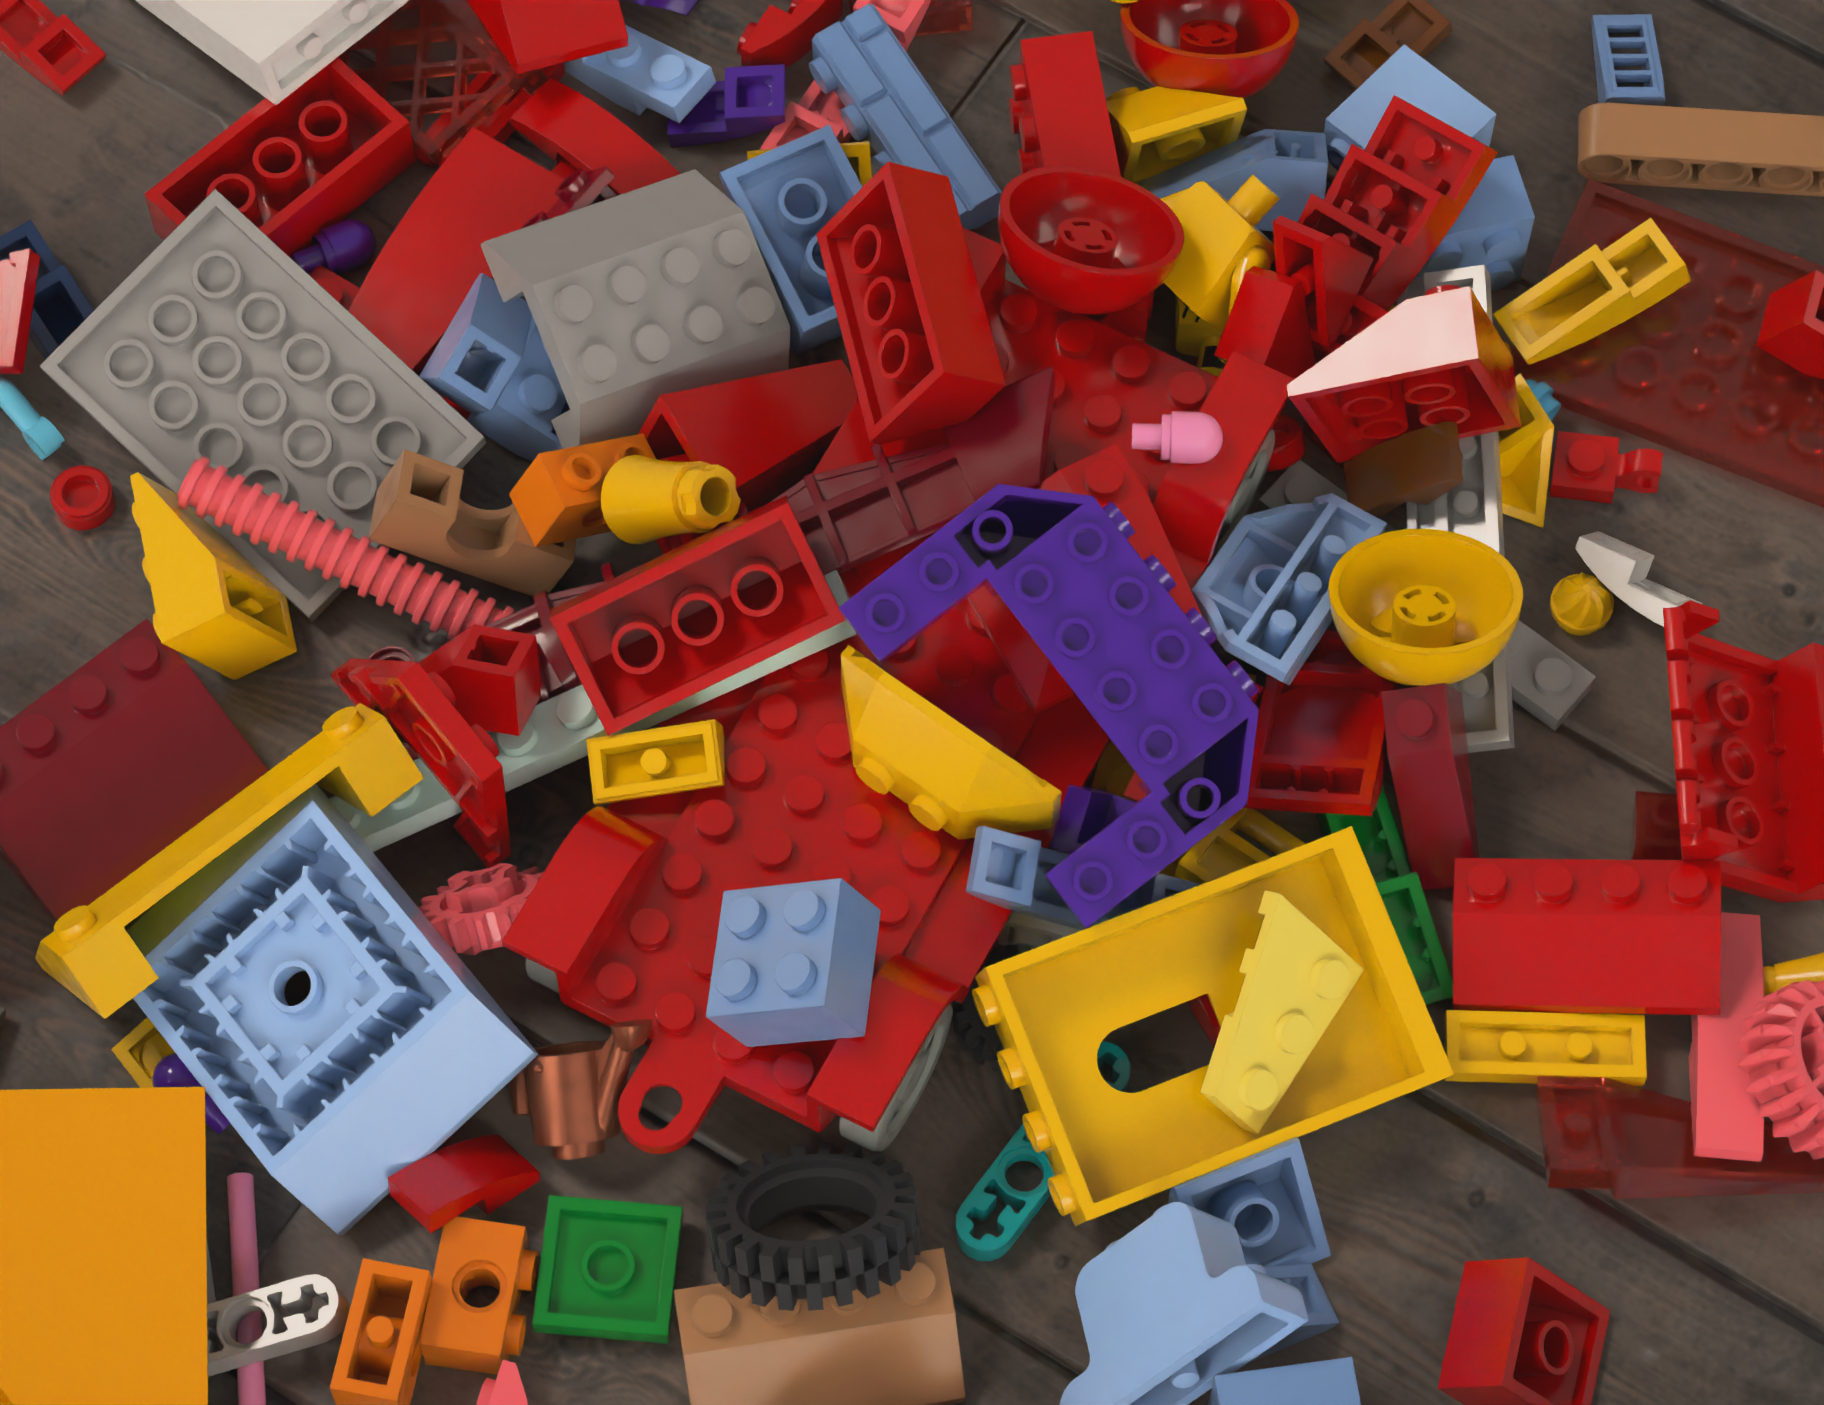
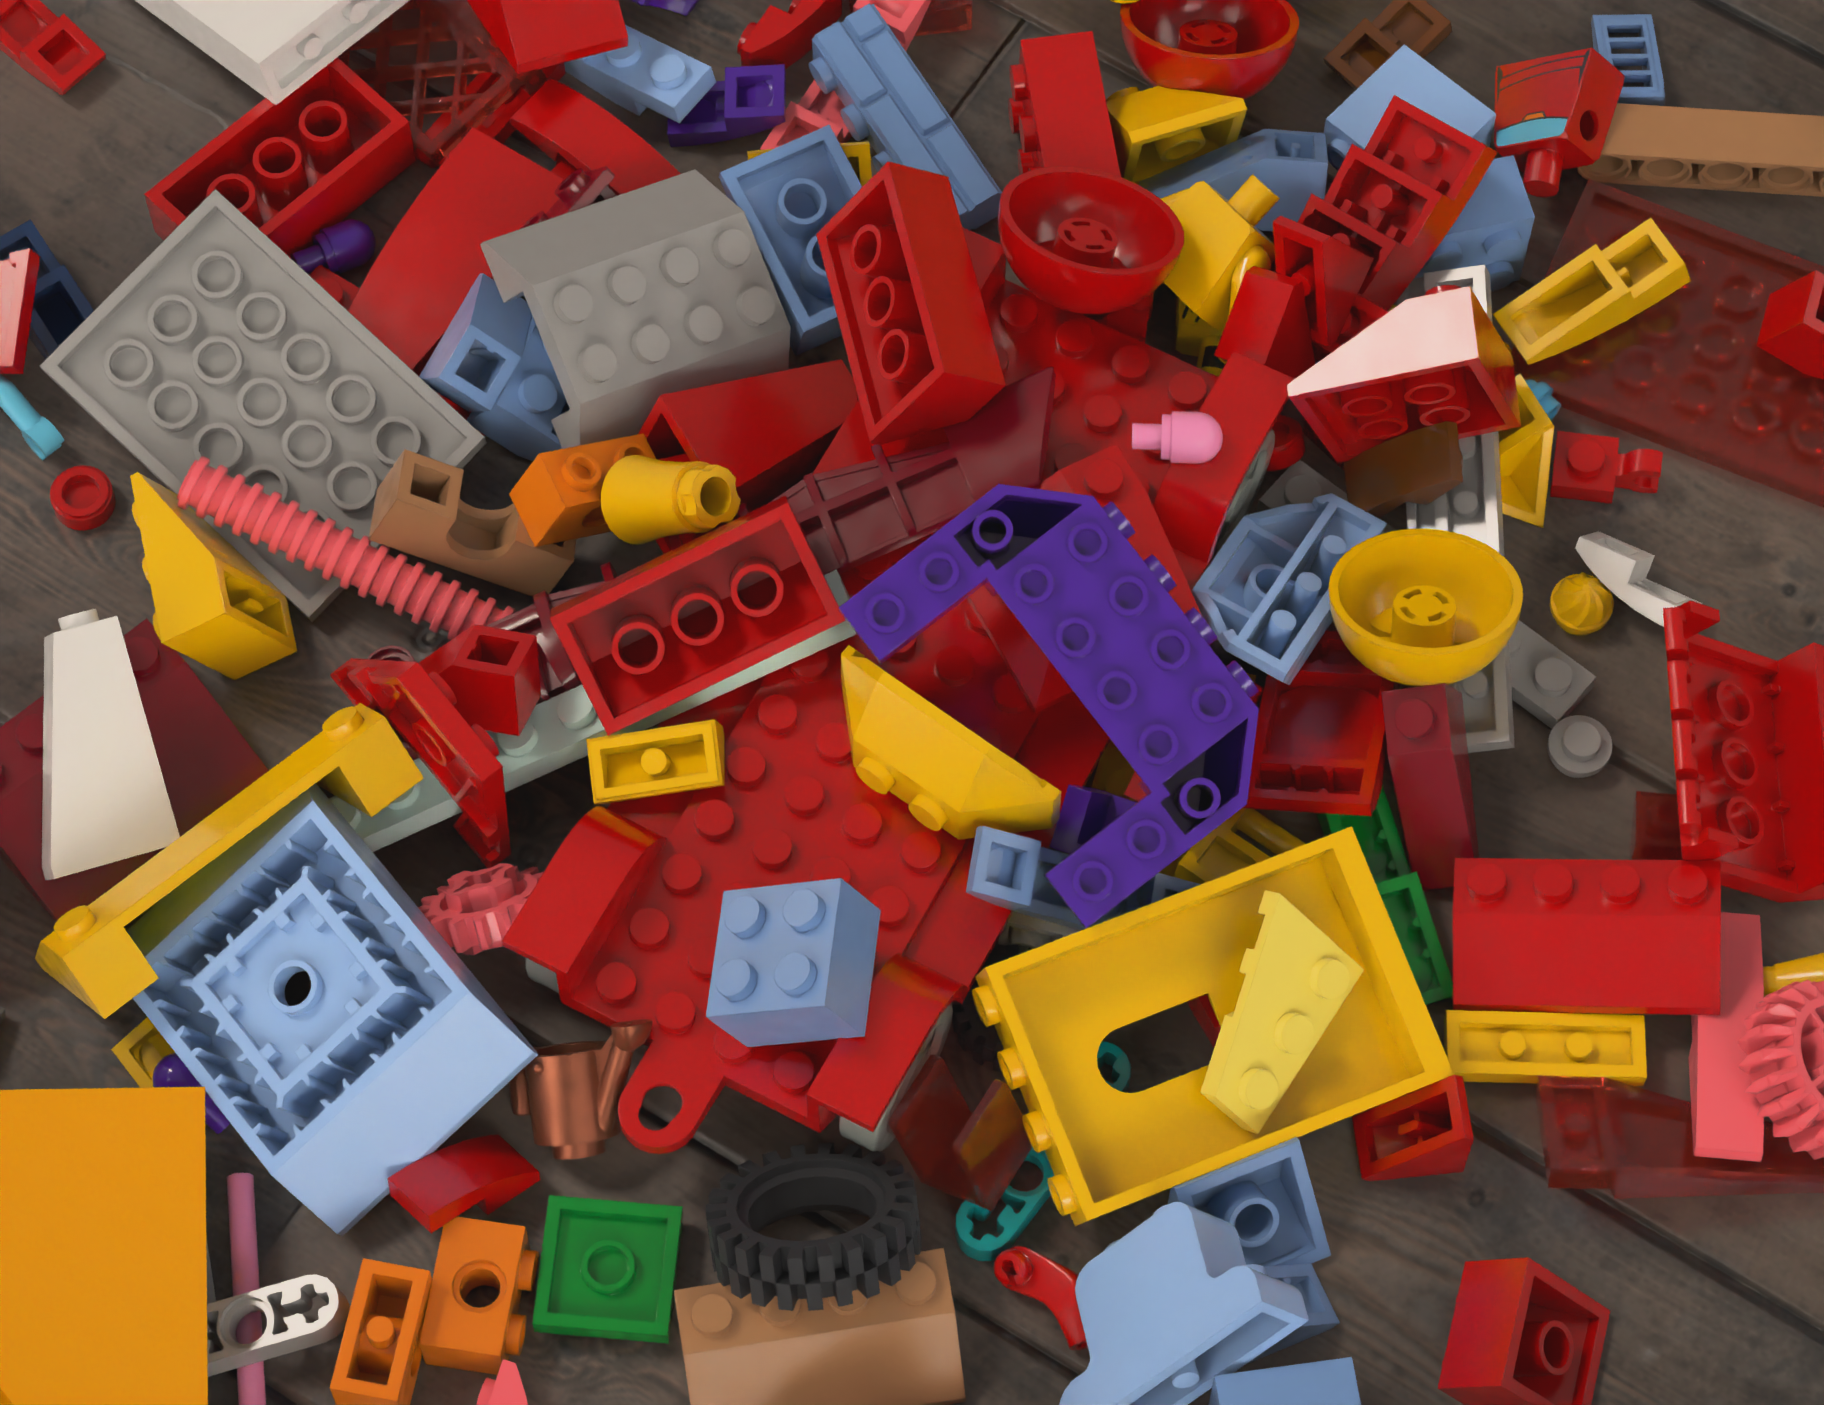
none -> white slope [42,609,180,880]
none -> clear red piece [889,1054,1032,1211]
none -> red arm [994,1246,1088,1350]
none -> red slope [1352,1075,1474,1181]
none -> red torso [1494,48,1625,197]
none -> light grey plate [1547,715,1612,778]

